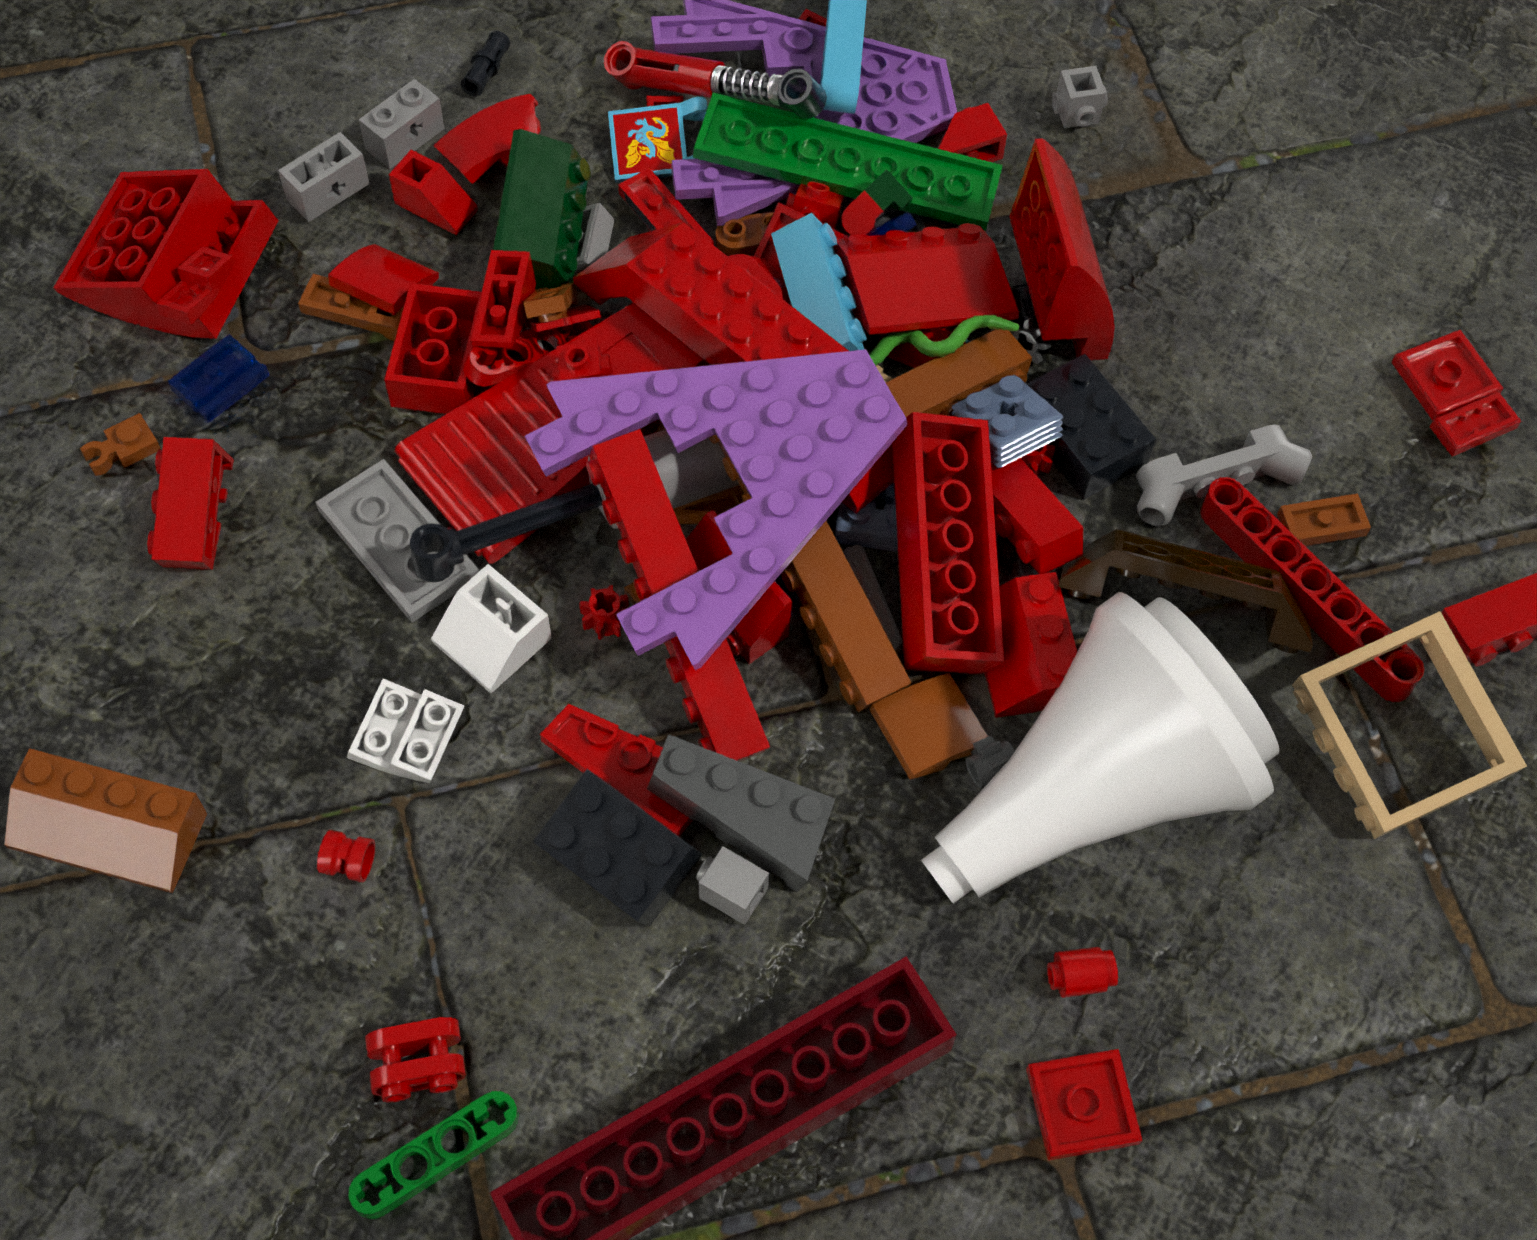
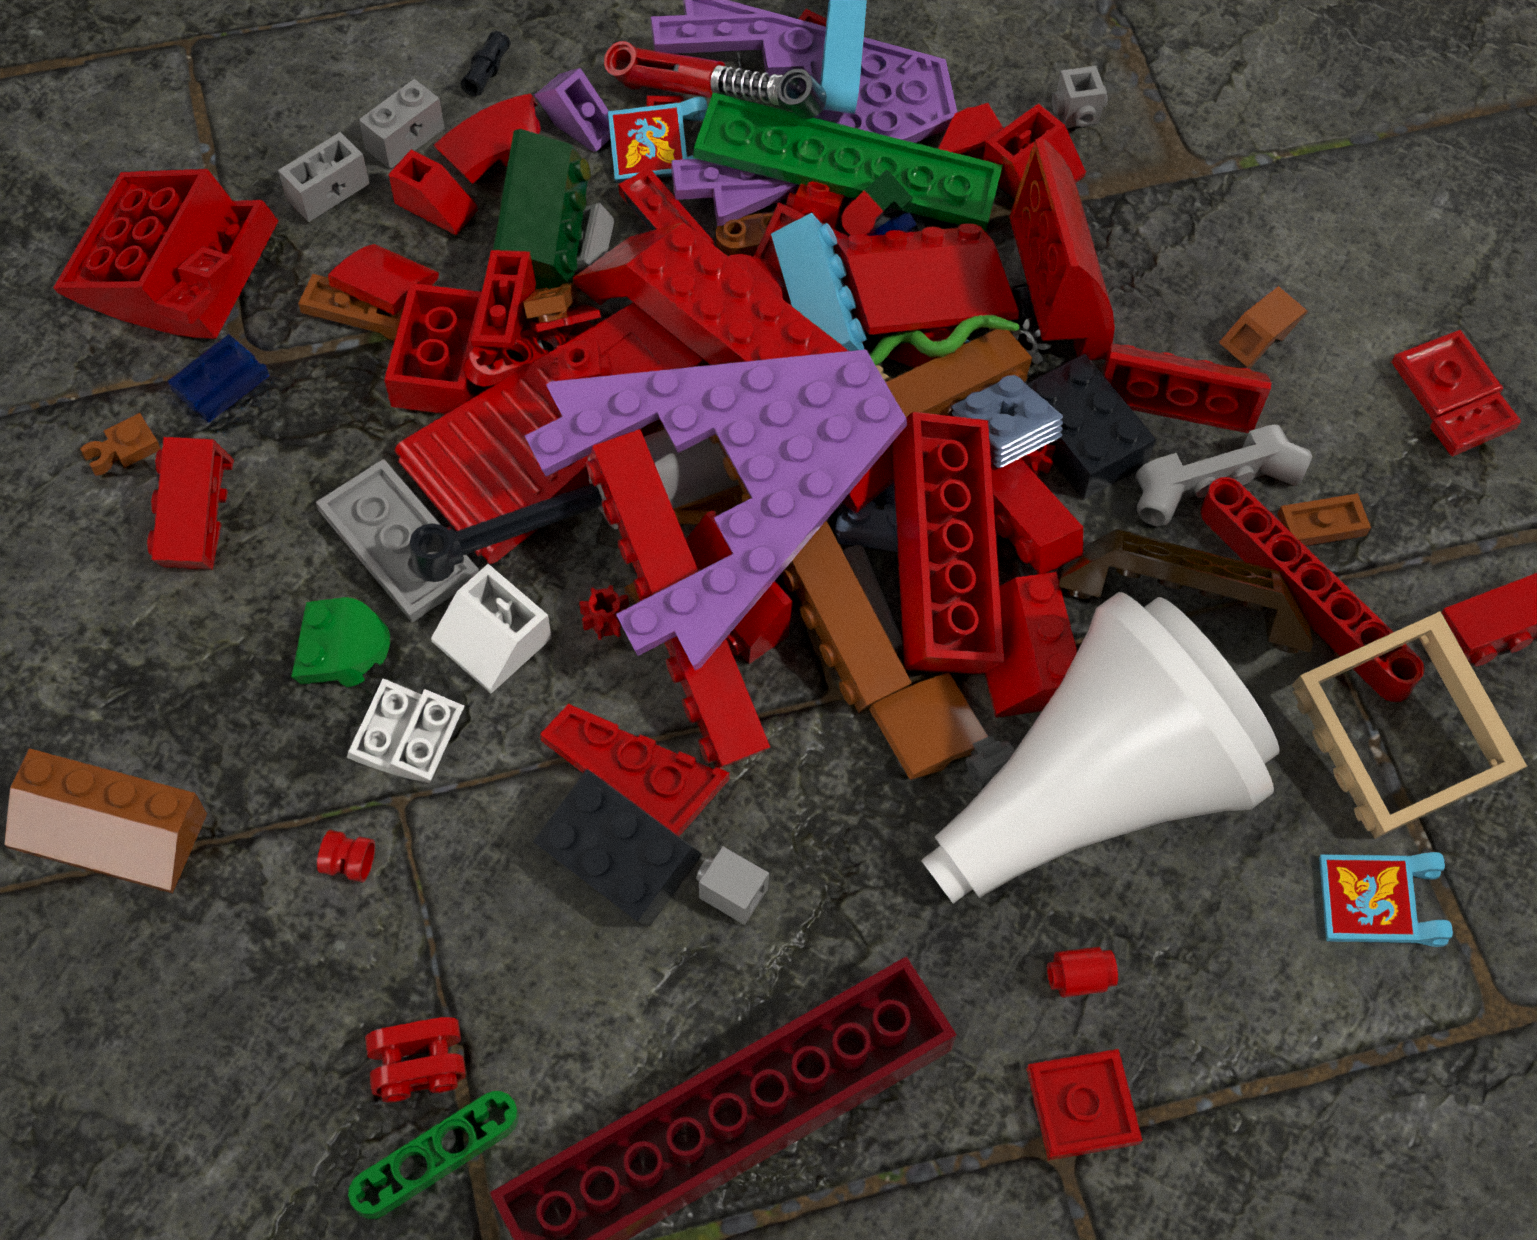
dark grey wedge [647,734,835,892] -> none
none -> green slope [292,597,390,688]
none -> medium lavender slope [535,68,611,152]
none -> red slope [983,103,1086,199]
none -> red slope [1102,343,1272,433]
none -> dark orange slope [1219,286,1308,368]
none -> flag [1319,852,1453,947]

